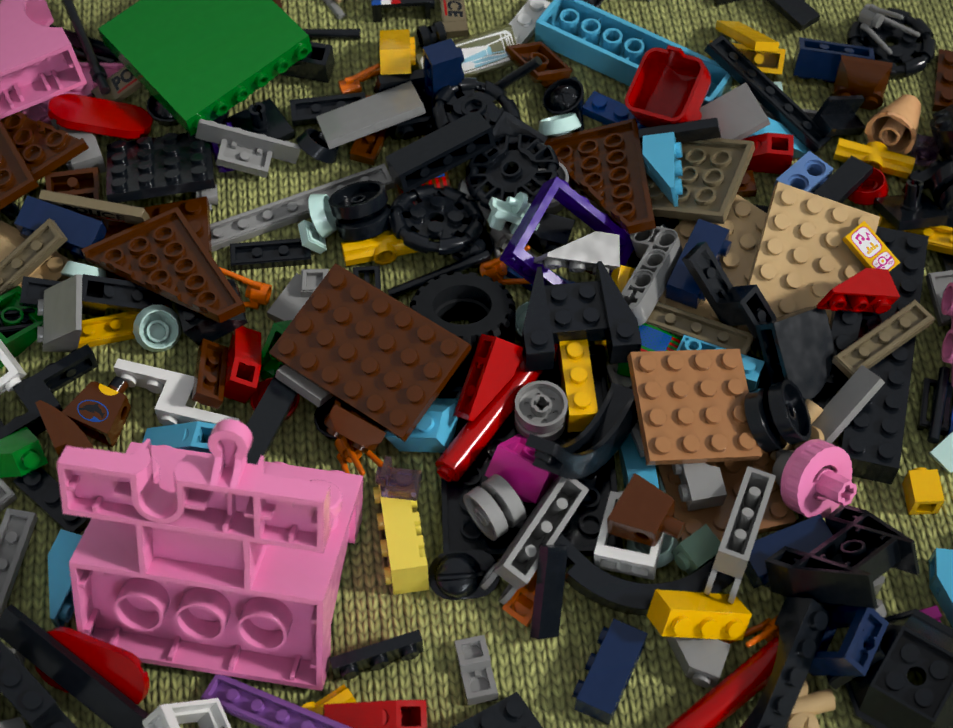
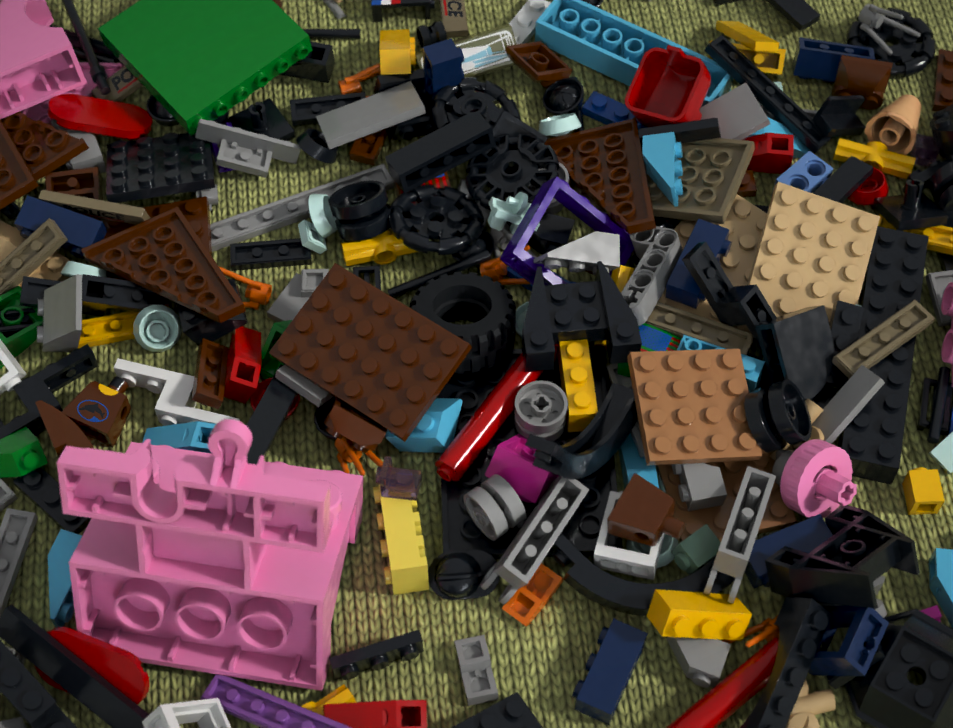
red slope [454,334,524,422] -> none
black bar [494,56,542,90] -> none
black tile [530,544,569,639] -> none
red slope [816,268,900,314] -> none
tile [842,221,901,272] -> none

